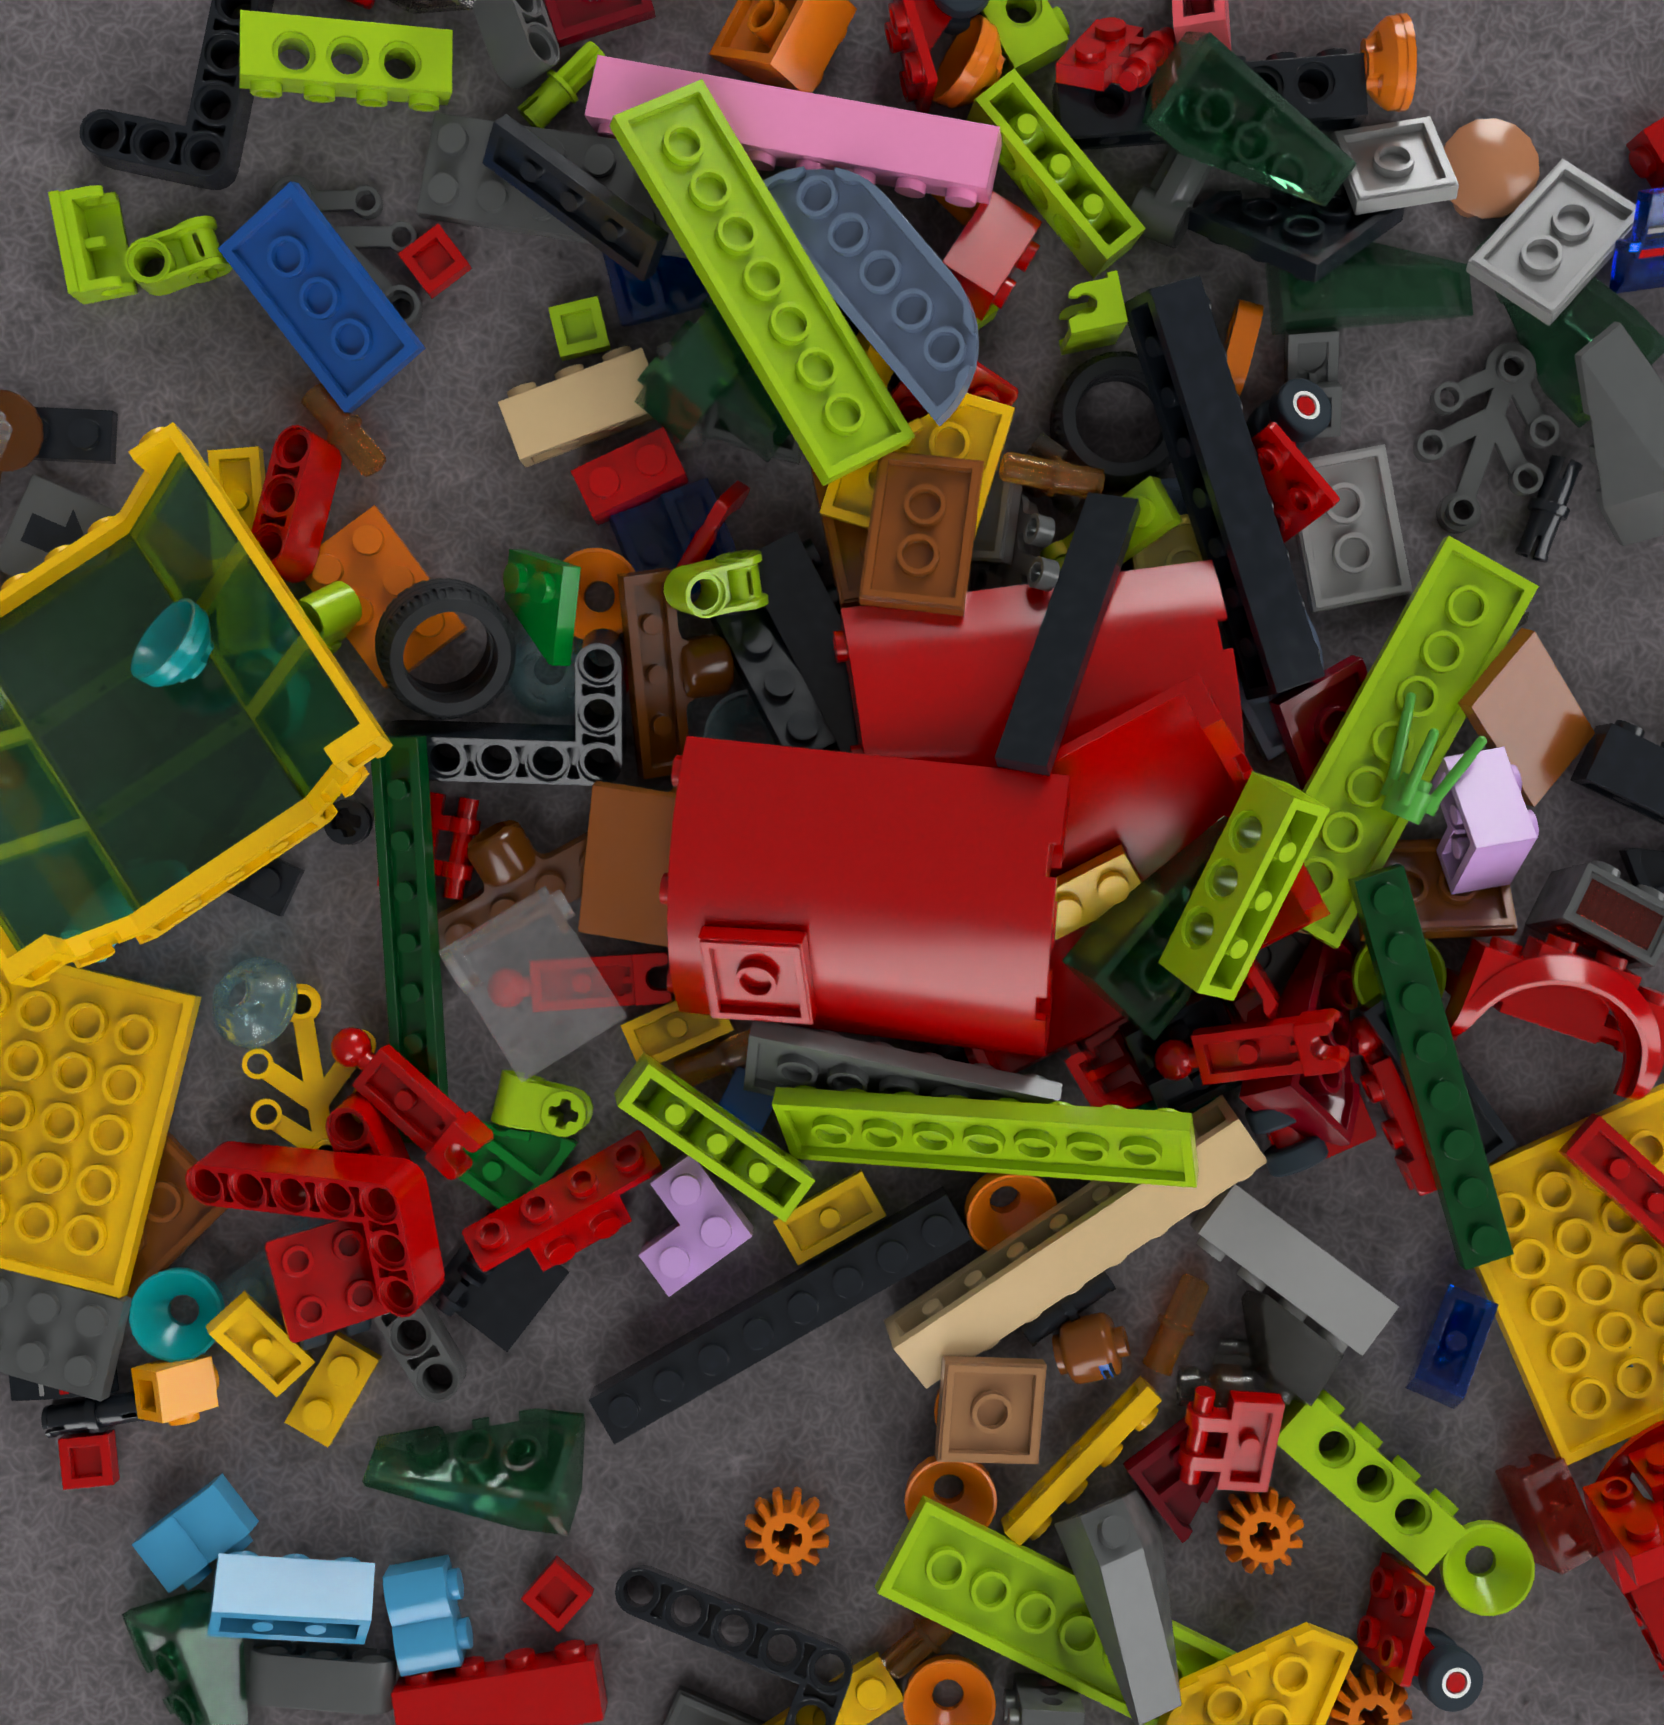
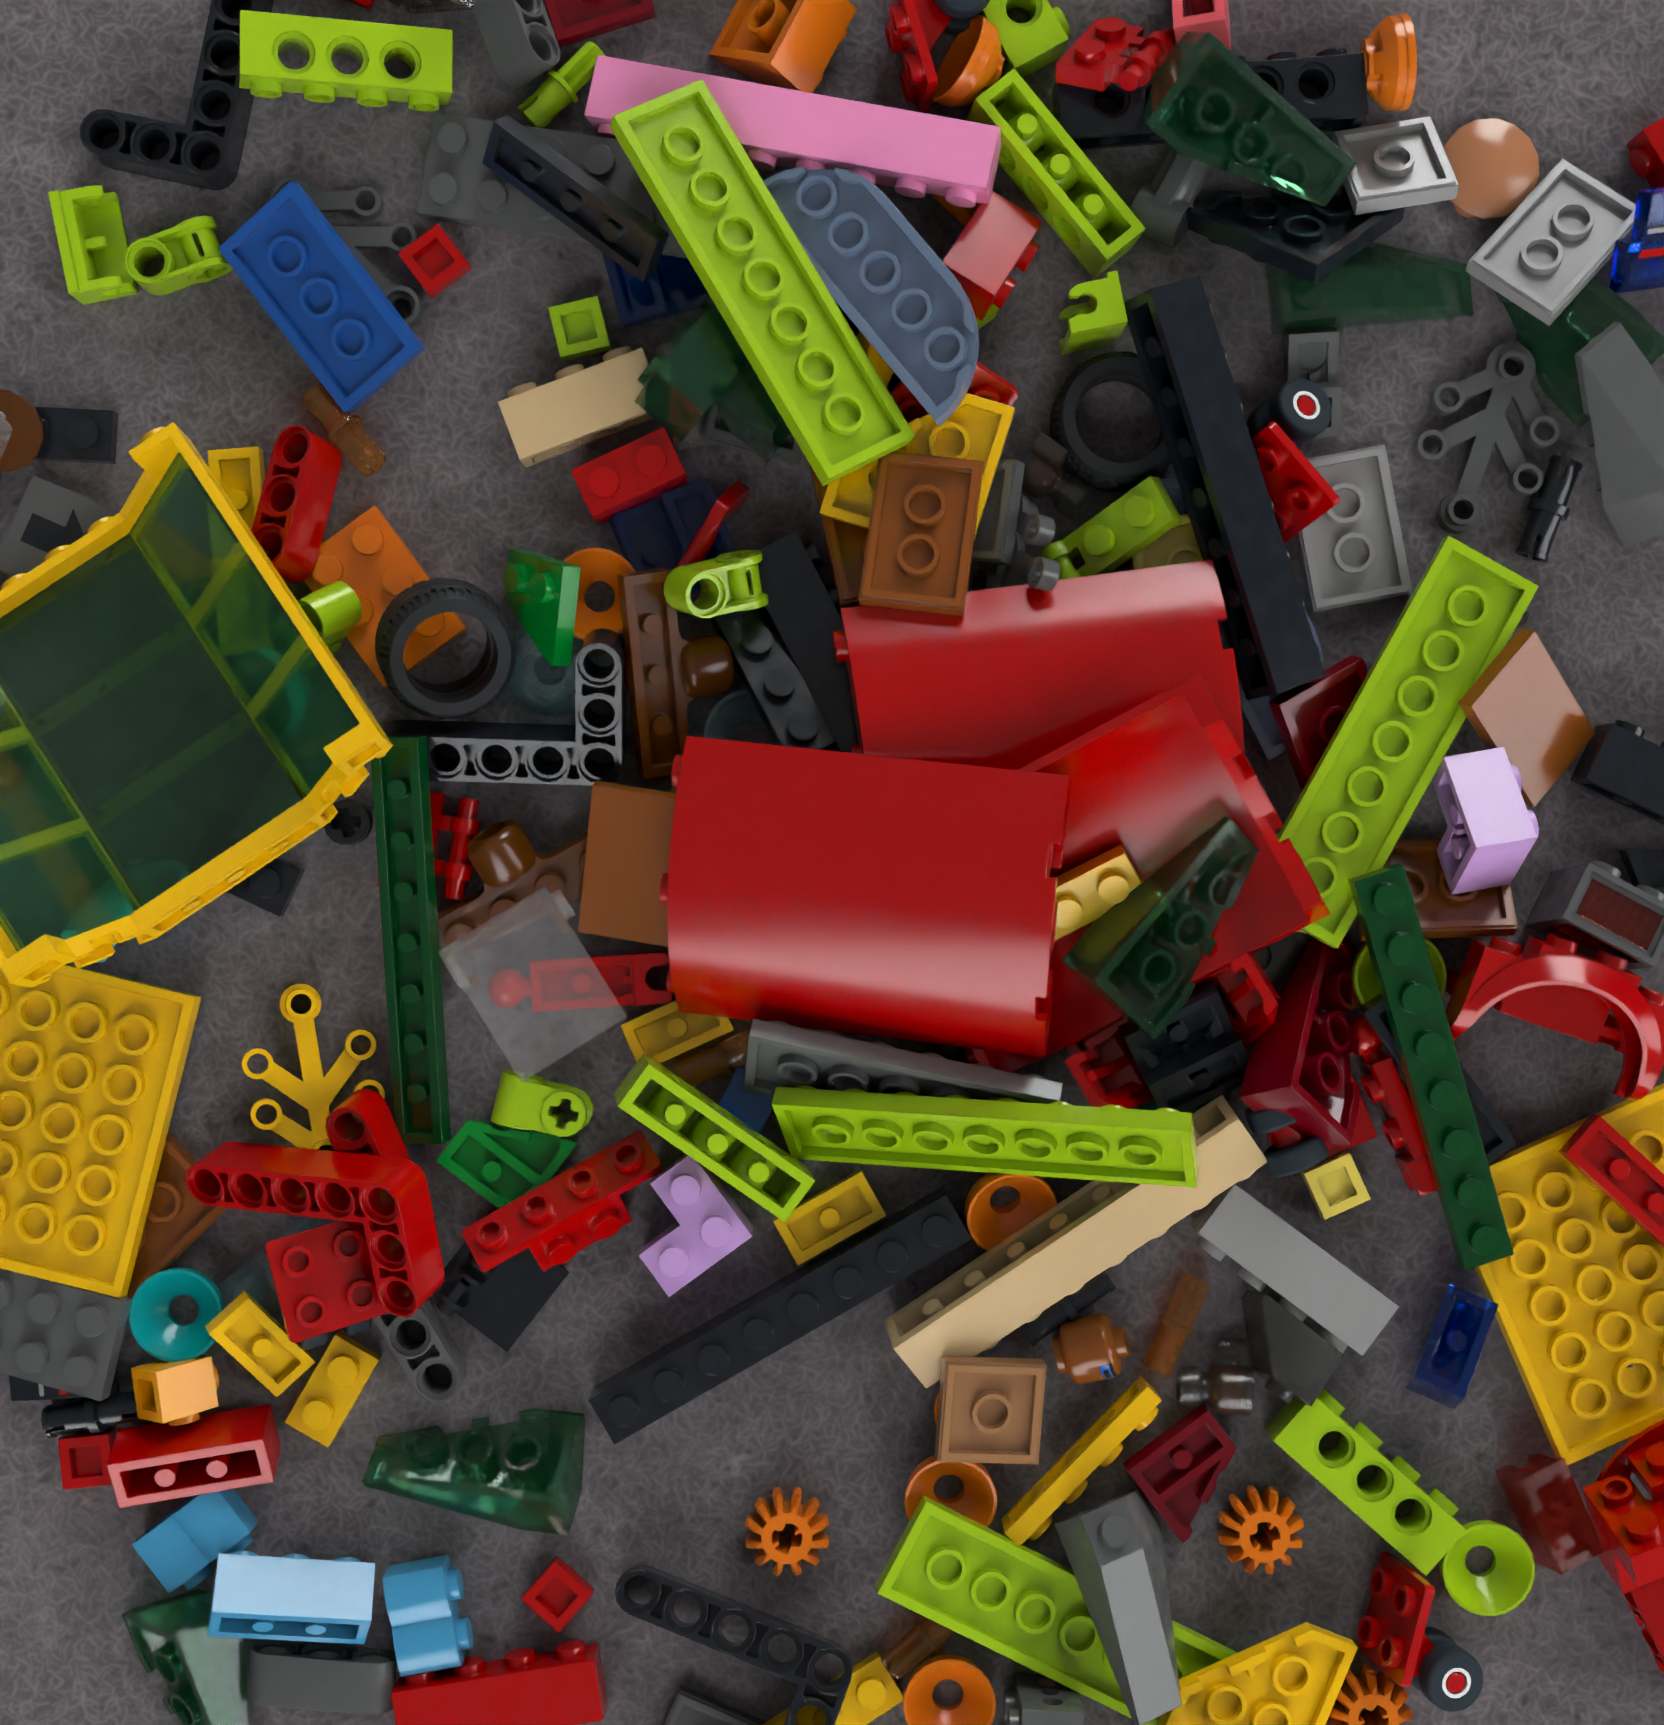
teal piece [131,598,214,687] -> none
clear light blue piece [212,957,298,1049] -> none
red plate [330,1027,494,1180] -> none
red tile [698,926,817,1025] -> none
black tile [995,492,1141,776] -> none
clear orange axle [999,452,1105,499] -> none
red plate [1154,1008,1350,1085] -> none
lime brick [1158,771,1330,1001] -> none
red plate [1177,1386,1285,1492] -> none
orange beam [1224,299,1264,397] -> none
bright green plant [1380,692,1487,825] -> none
none -> red brick [107,1404,281,1508]
none -> light yellow plate [1300,1150,1371,1220]

